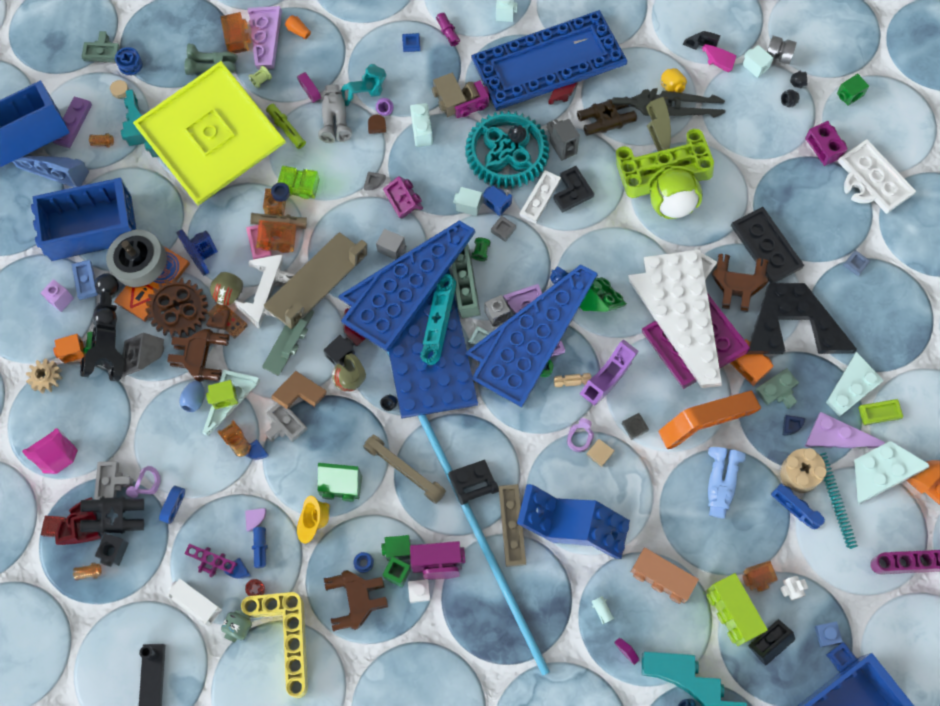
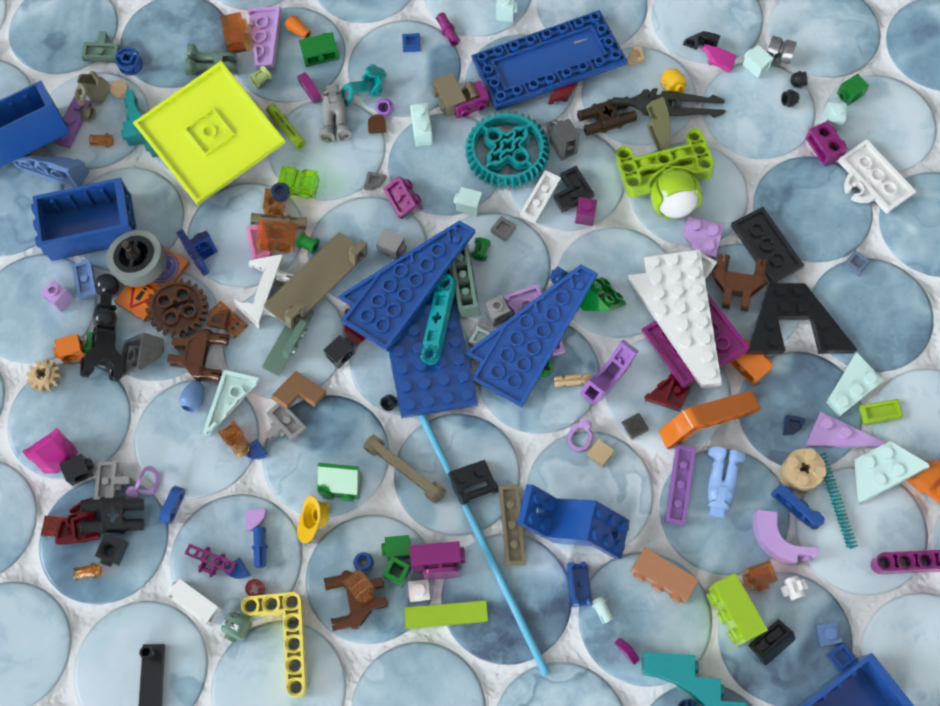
lime brick [206,380,238,410] -> none
olive helmet [210,272,243,305] -> none
olive helmet [332,353,366,392] -> none
blue brick [483,185,512,216] -> none
black plate [508,125,526,143] -> none
sand green hinge [755,368,799,409] -> none
none -> black brick [59,453,94,486]
none -> dark tan piece [75,71,109,105]
none -> dark tan hinge [80,106,96,121]
none -> green bush [295,232,320,254]
none -> green brick [299,32,339,67]
none -> clear orange brick [343,568,376,604]
none -> lime tile [404,600,488,629]
none -> blue hinge [567,561,593,607]
none -> magenta brick [575,197,597,226]
none -> tan tile [627,45,645,66]
none -> dark red wing [645,373,691,412]
none -> medium lavender plate [664,444,696,526]
none -> lavender plate [683,216,724,260]
none -> lavender arch [753,510,818,566]
none -> light aqua brick [822,102,846,130]

